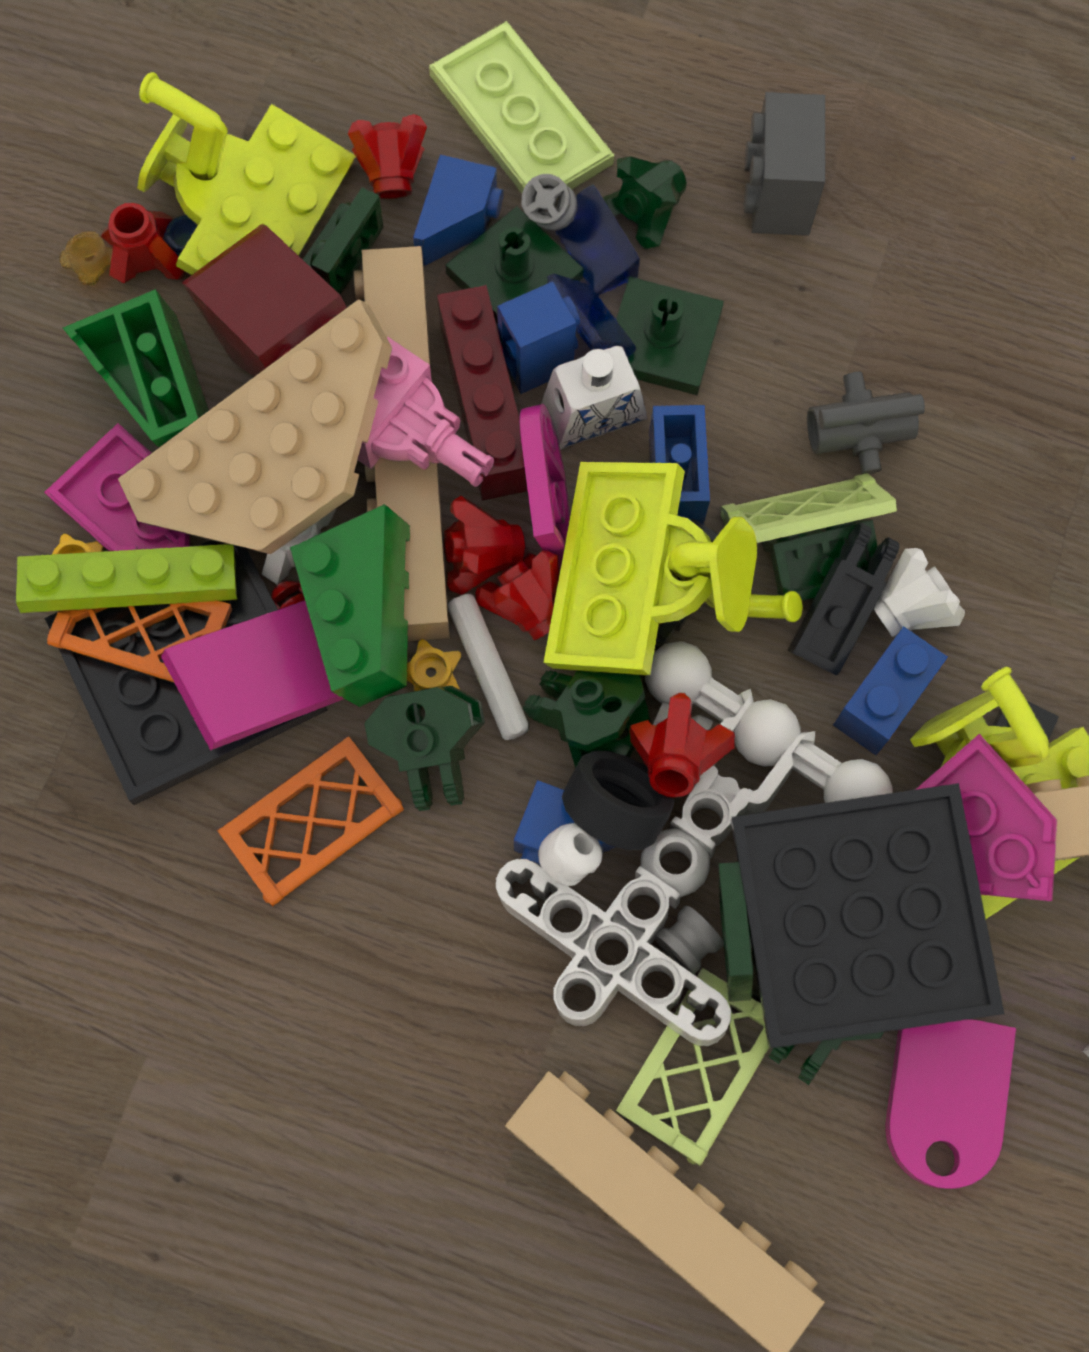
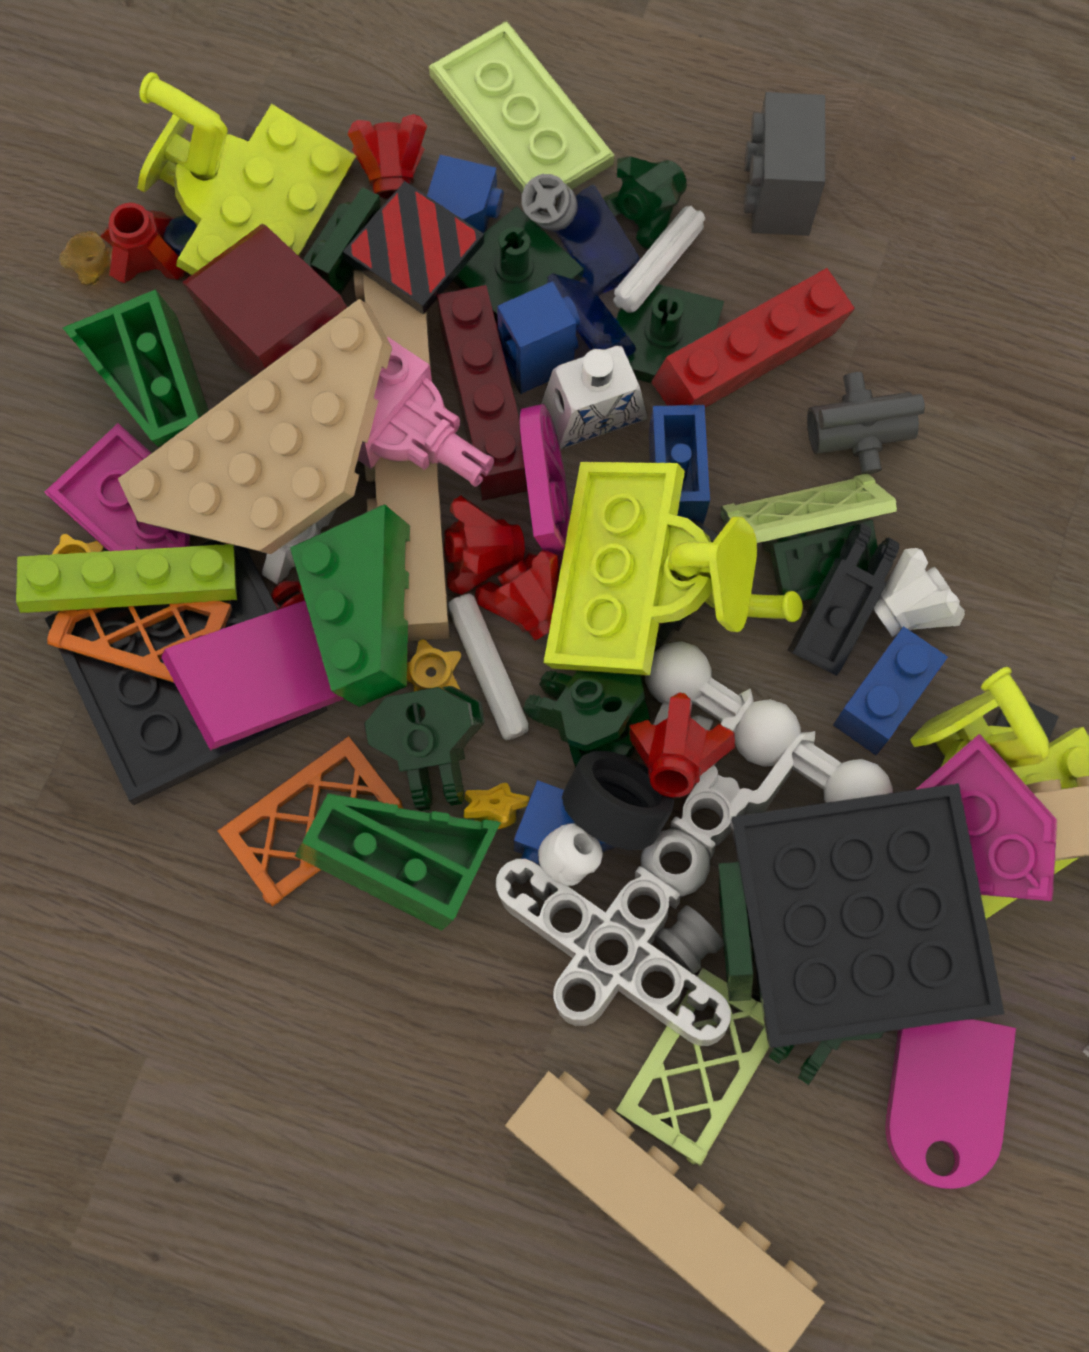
none -> green wedge [295,794,501,931]
none -> black tile [343,181,484,315]
none -> yellow plate [463,783,530,829]
none -> white axle [613,206,705,313]
none -> red brick [651,268,855,408]

